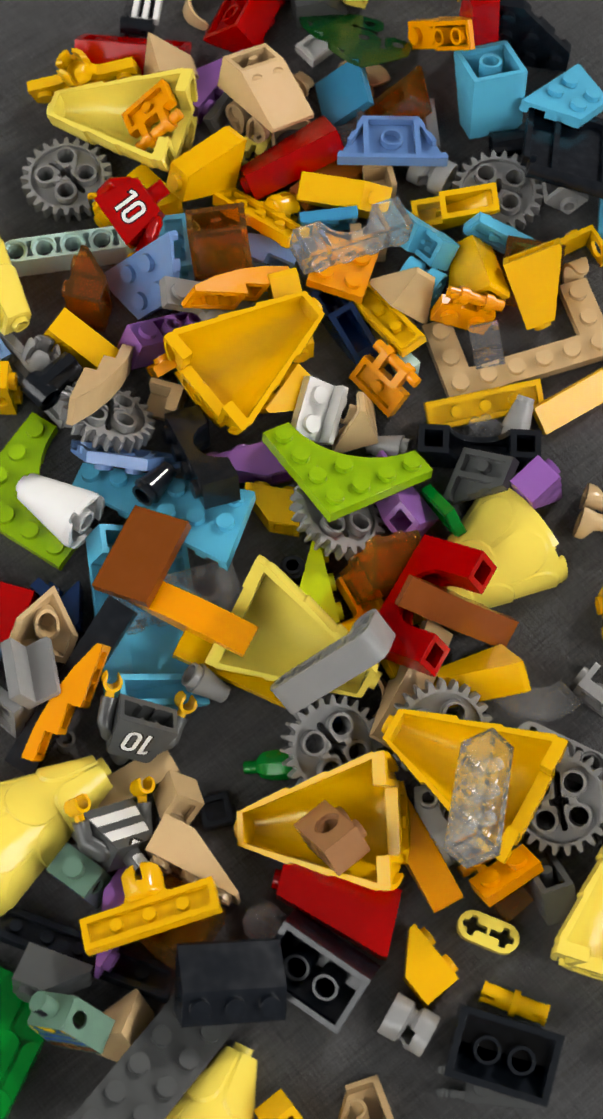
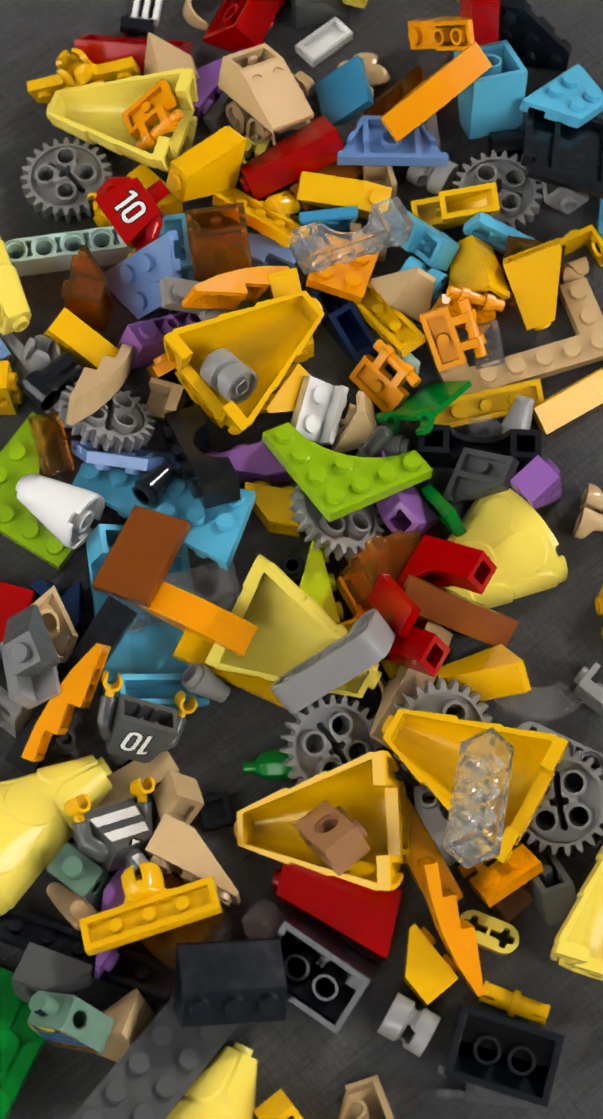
dark green piece [299,14,412,68] -> none
none -> dark grey slope [2,604,61,678]
none -> clear orange tile [28,412,75,476]
none -> tan helmet [46,882,100,931]
none -> light grey wheel [200,348,258,404]
none -> dark grey axle [355,425,393,458]
none -> red tile [367,573,421,638]
none -> green flag [375,380,472,435]
none -> light orange slope [380,41,493,142]
none -> light orange slope [417,857,485,997]
none -> light orange plate [419,297,487,372]

